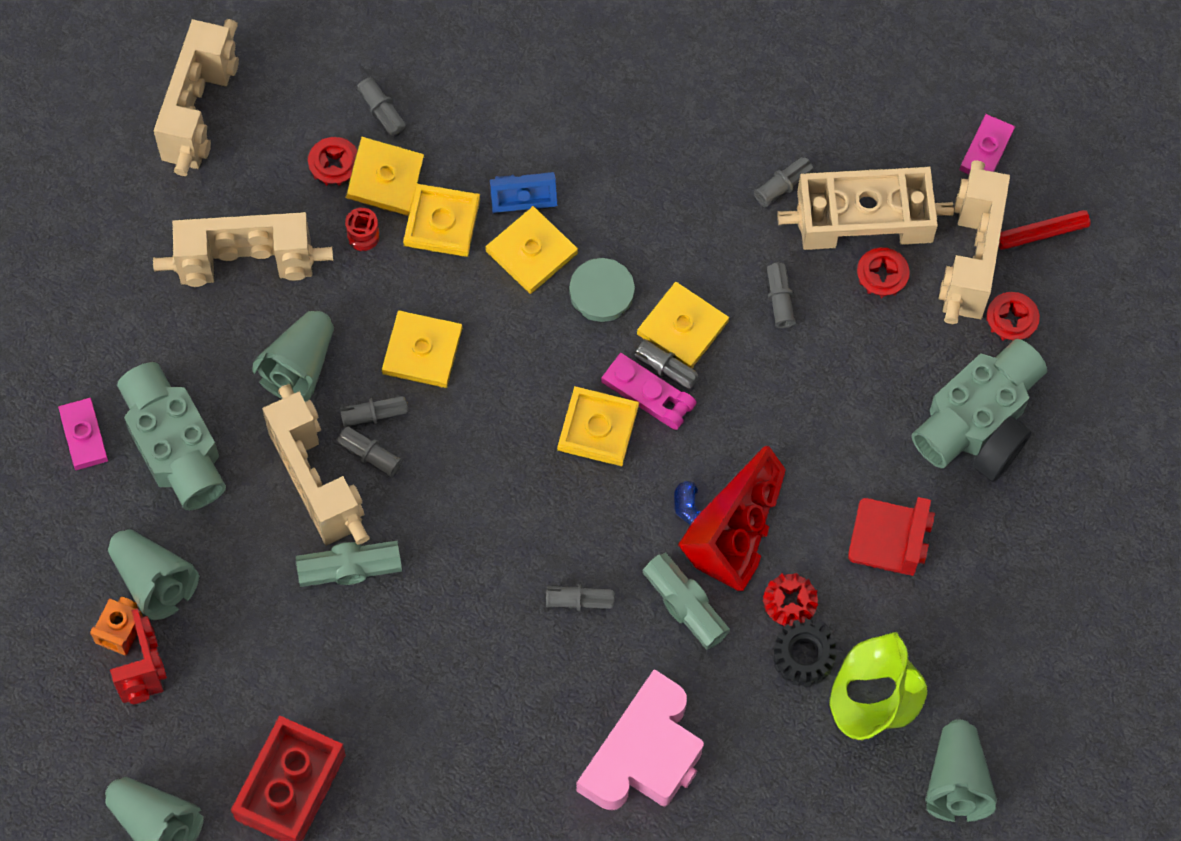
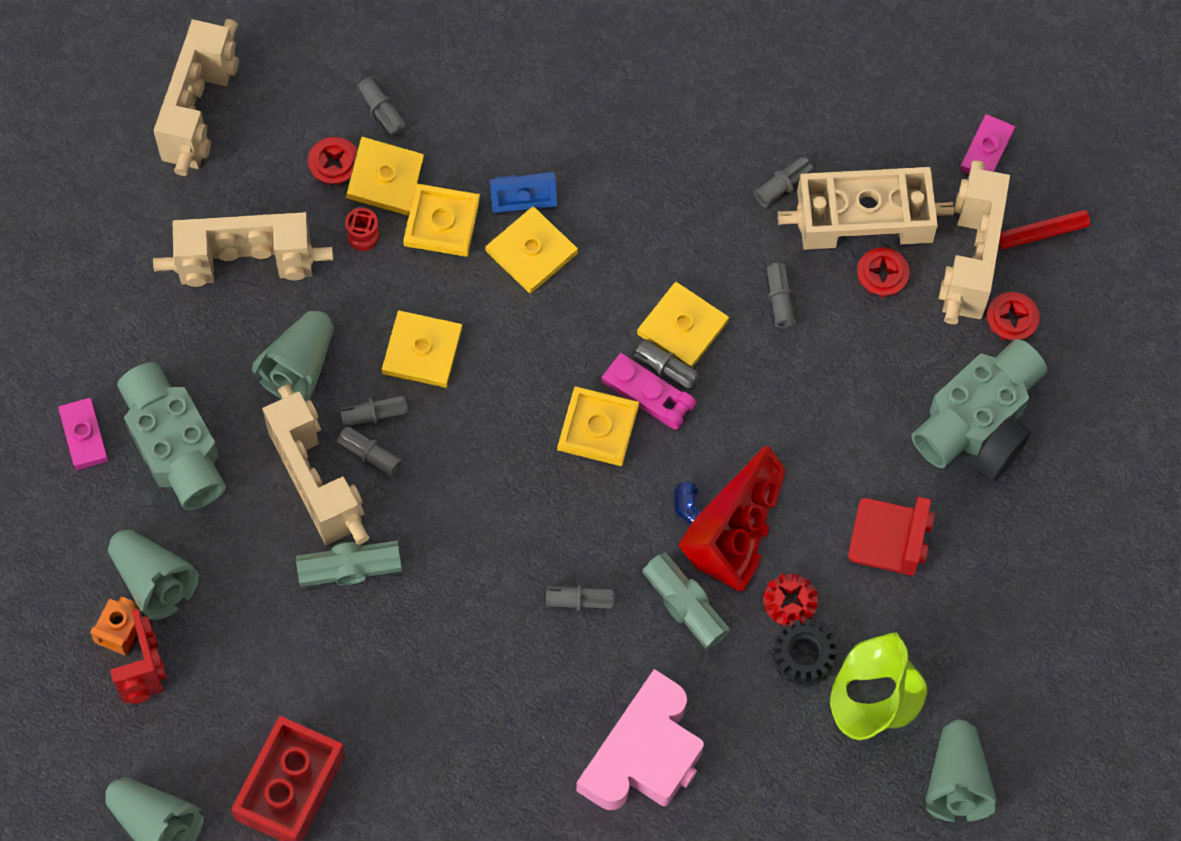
sand green tile [569,258,635,322] -> none

